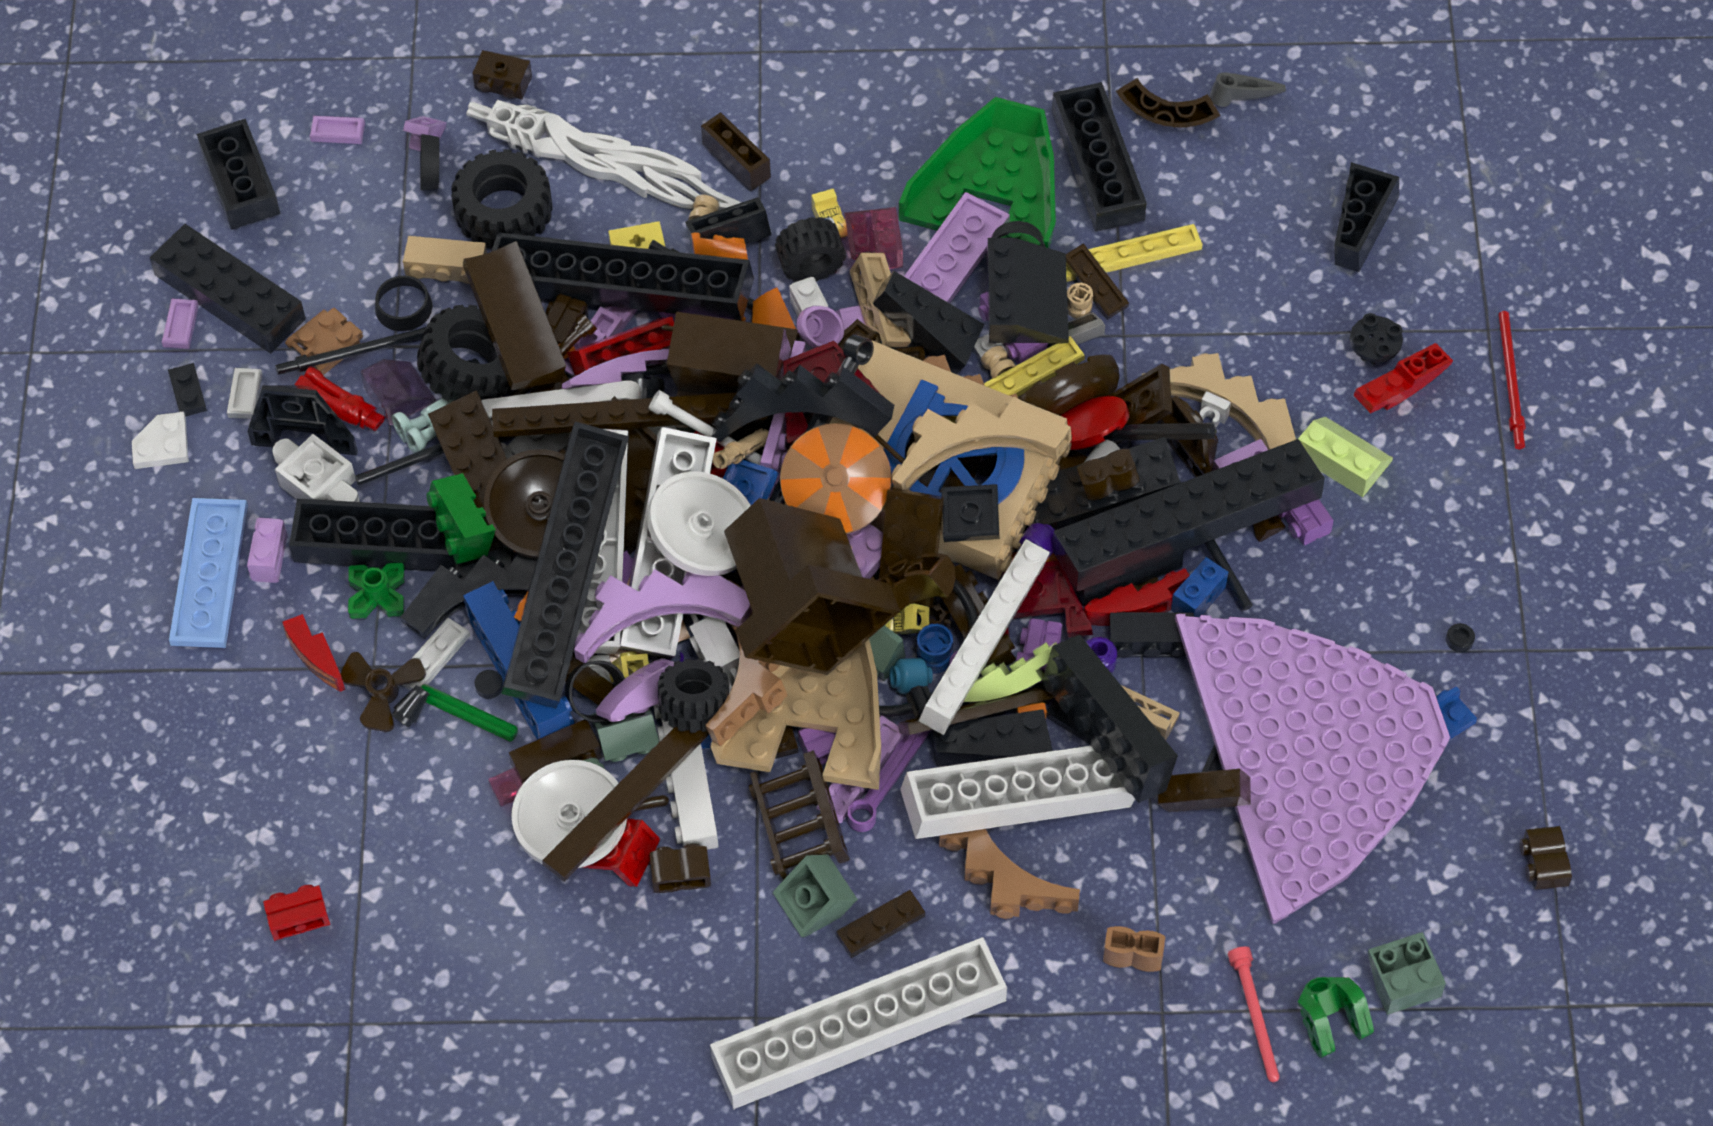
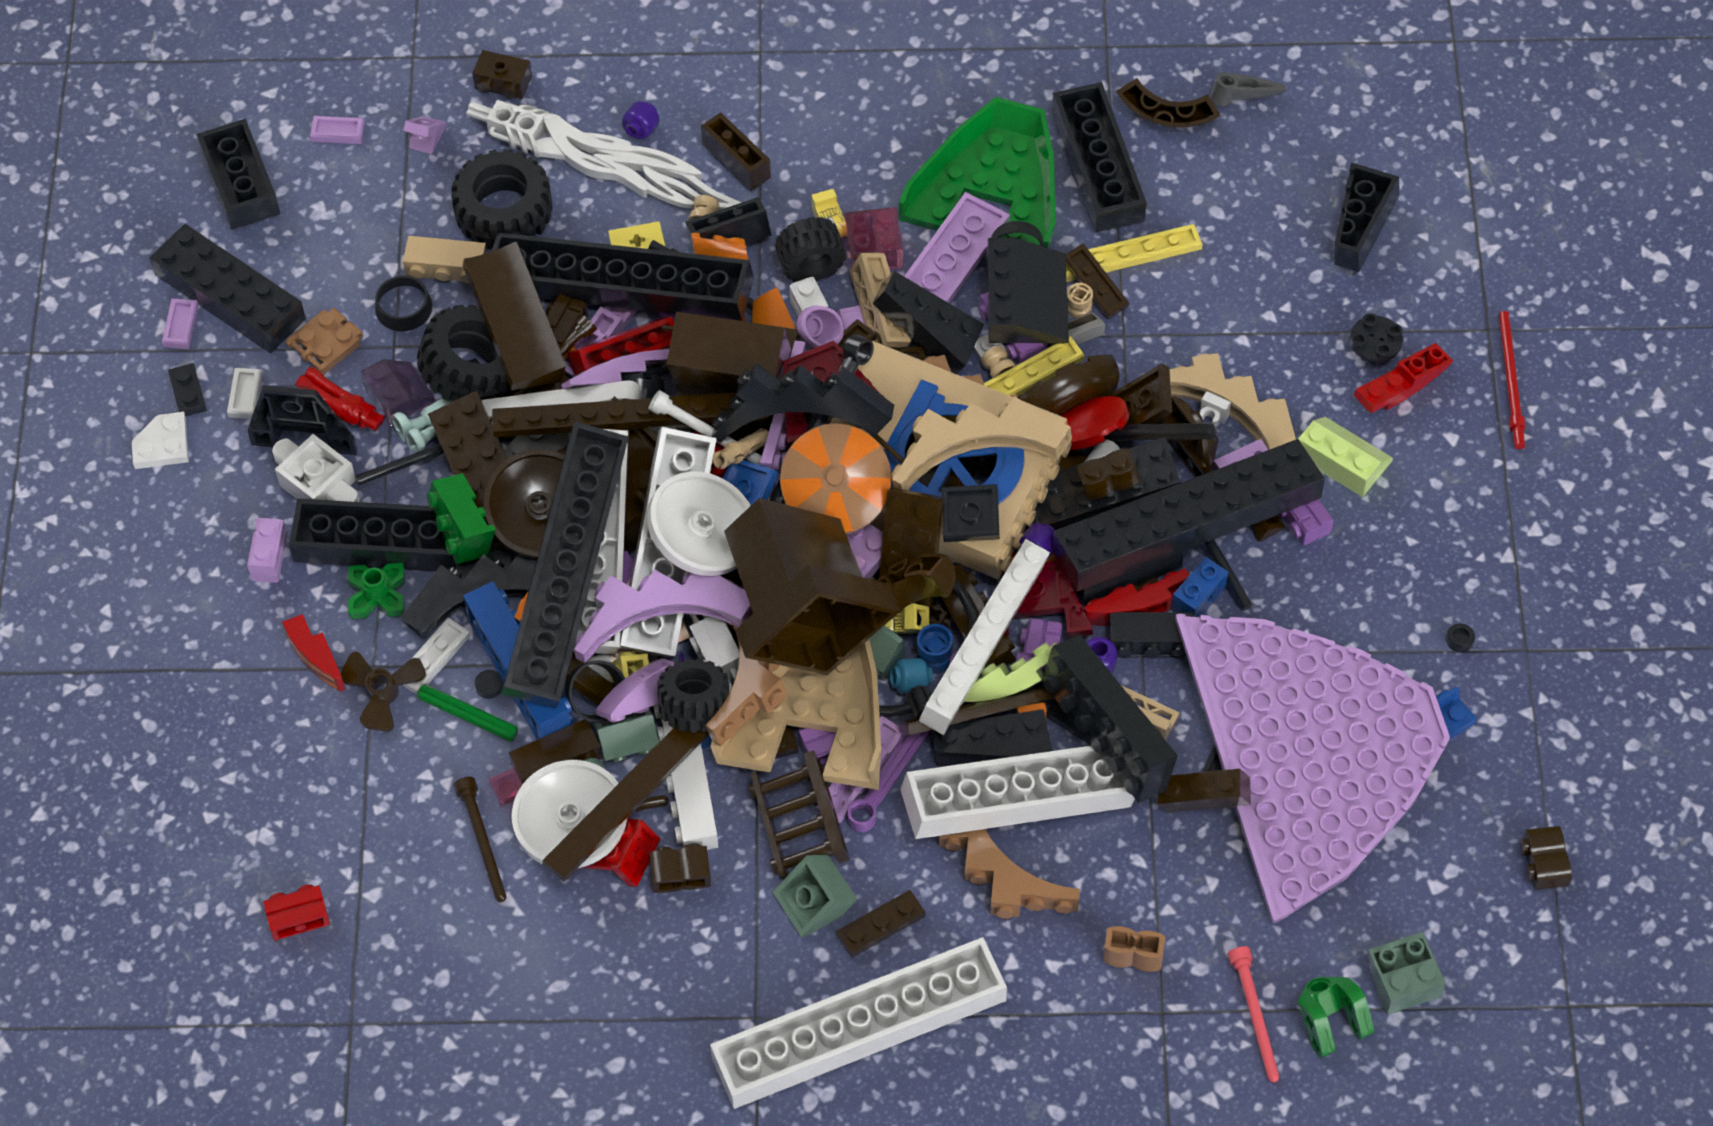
light blue plate [169,498,248,648] -> none
black bar [275,327,426,375] -> none
black cone [391,684,430,728] -> none
black tyre [420,134,440,191] -> none
none -> dark brown piece [453,776,507,903]
none -> dark purple head [622,101,660,139]

